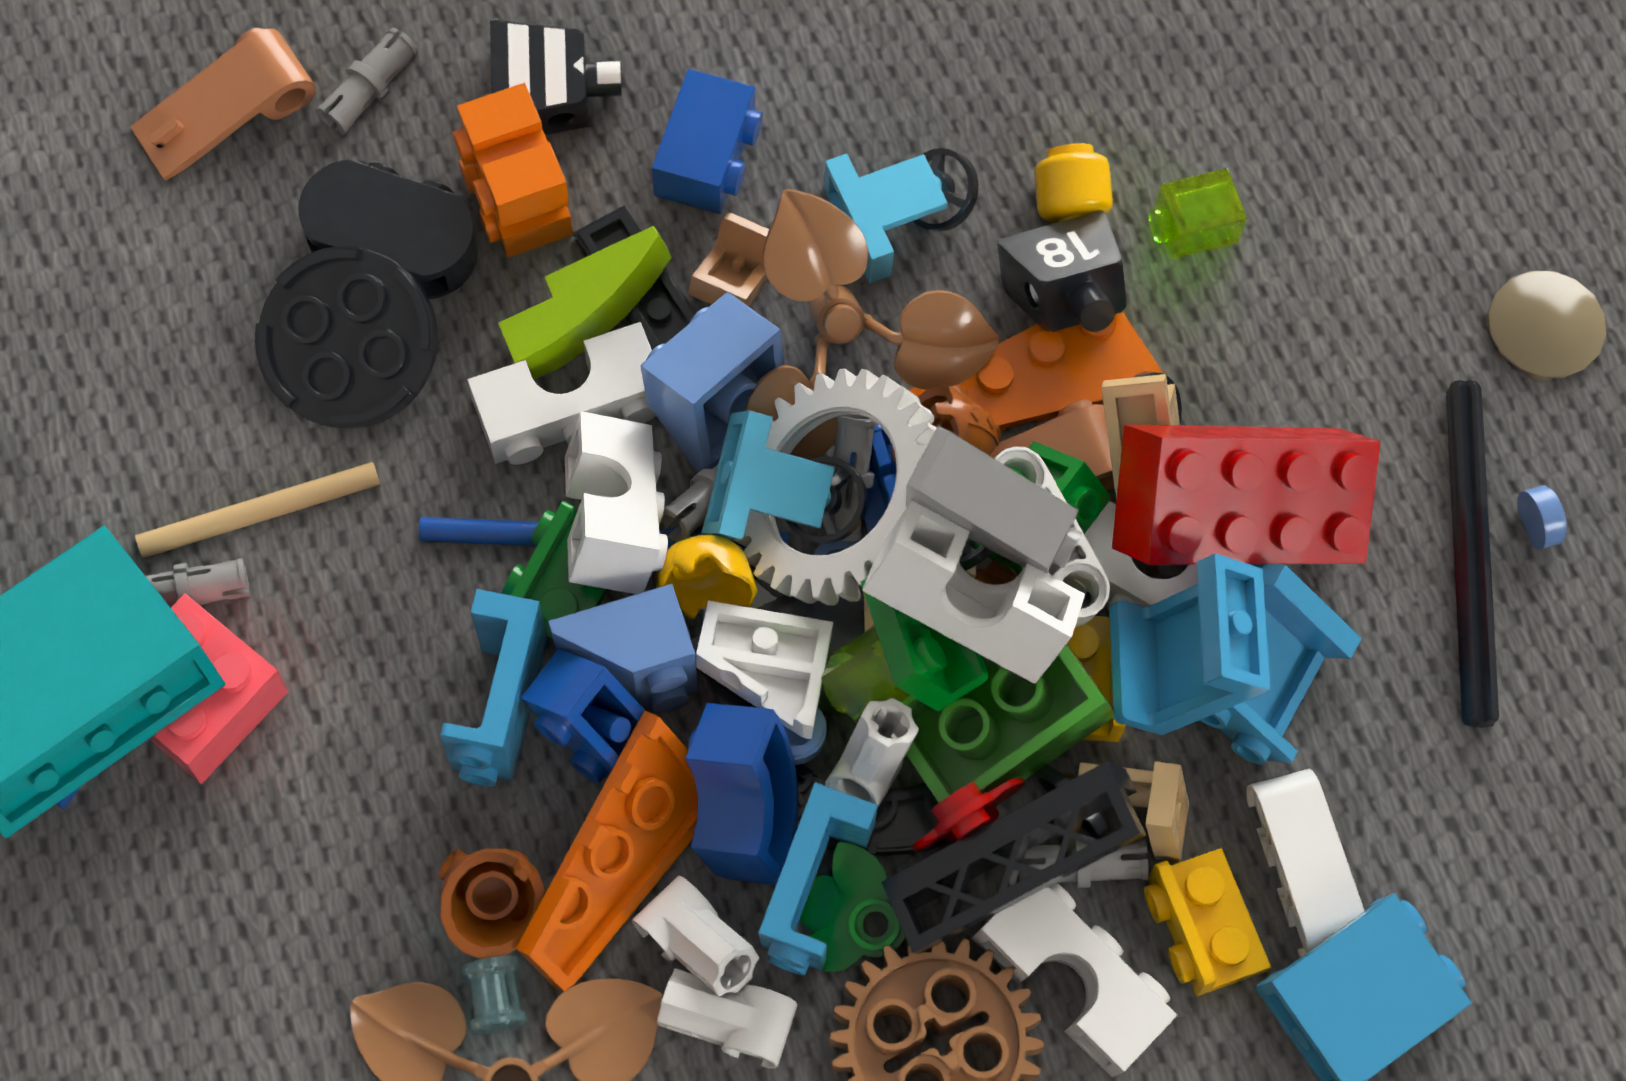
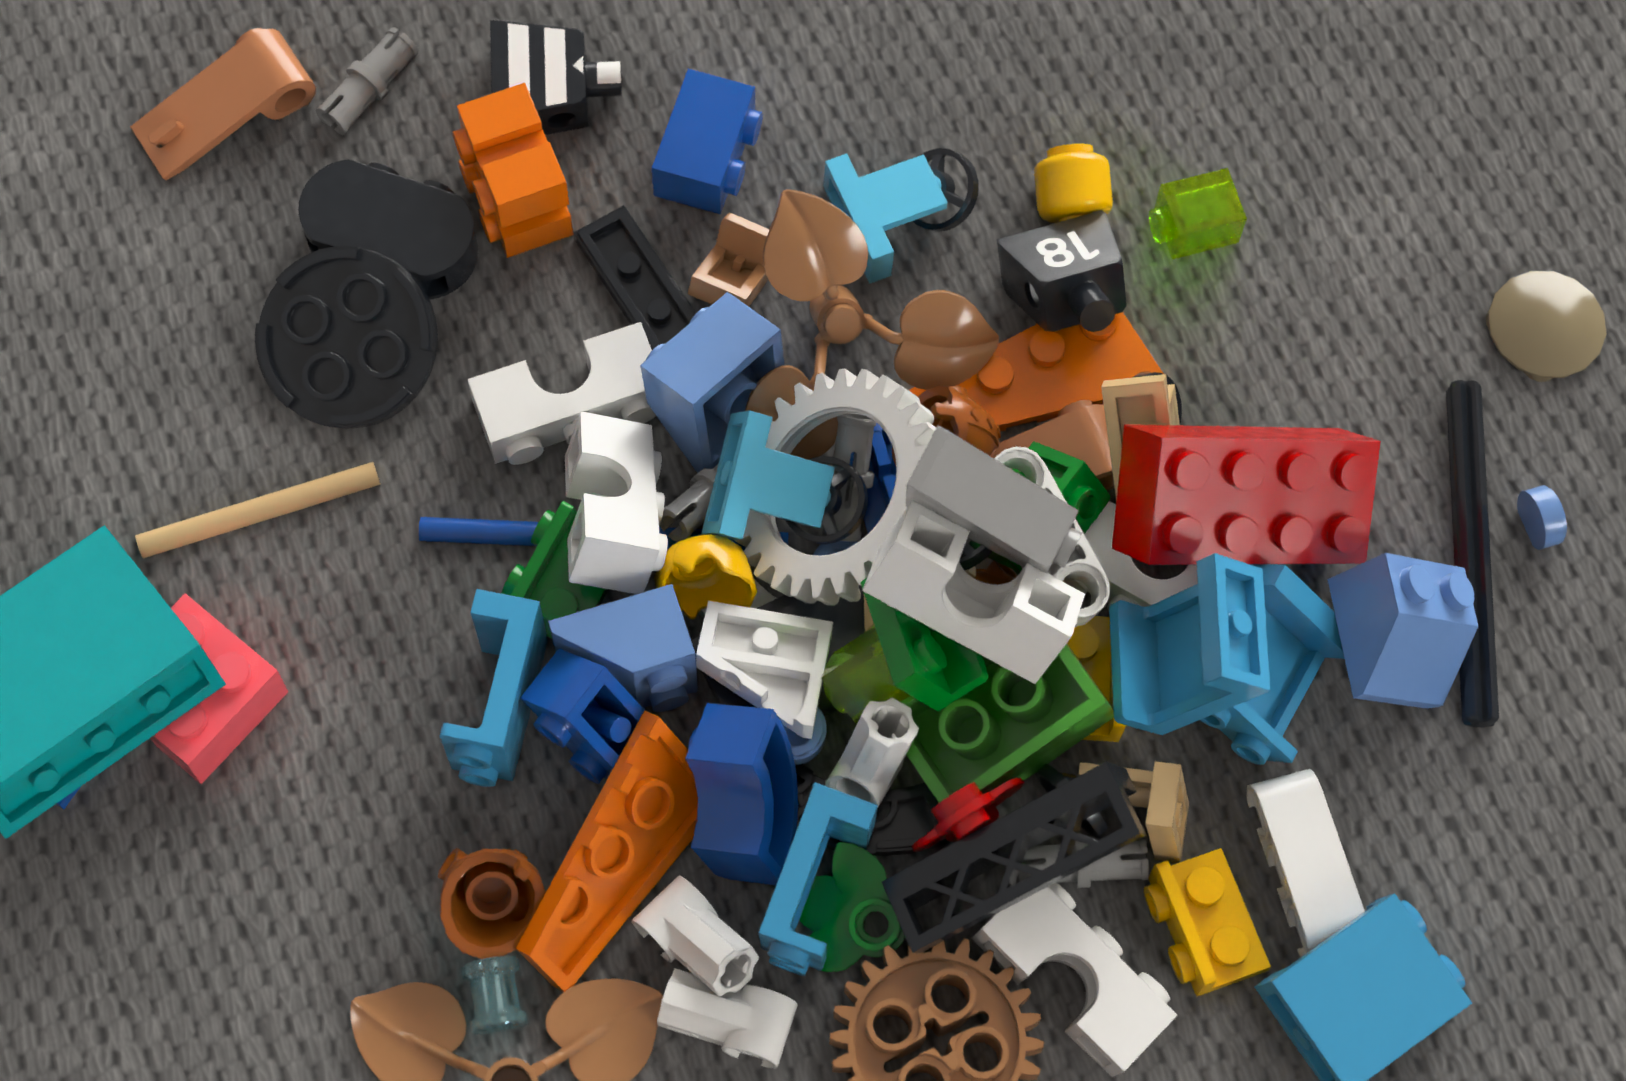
light grey pin [146,558,251,608] -> none
lime slope [498,226,672,380] -> none
none -> medium blue slope [1327,553,1478,709]

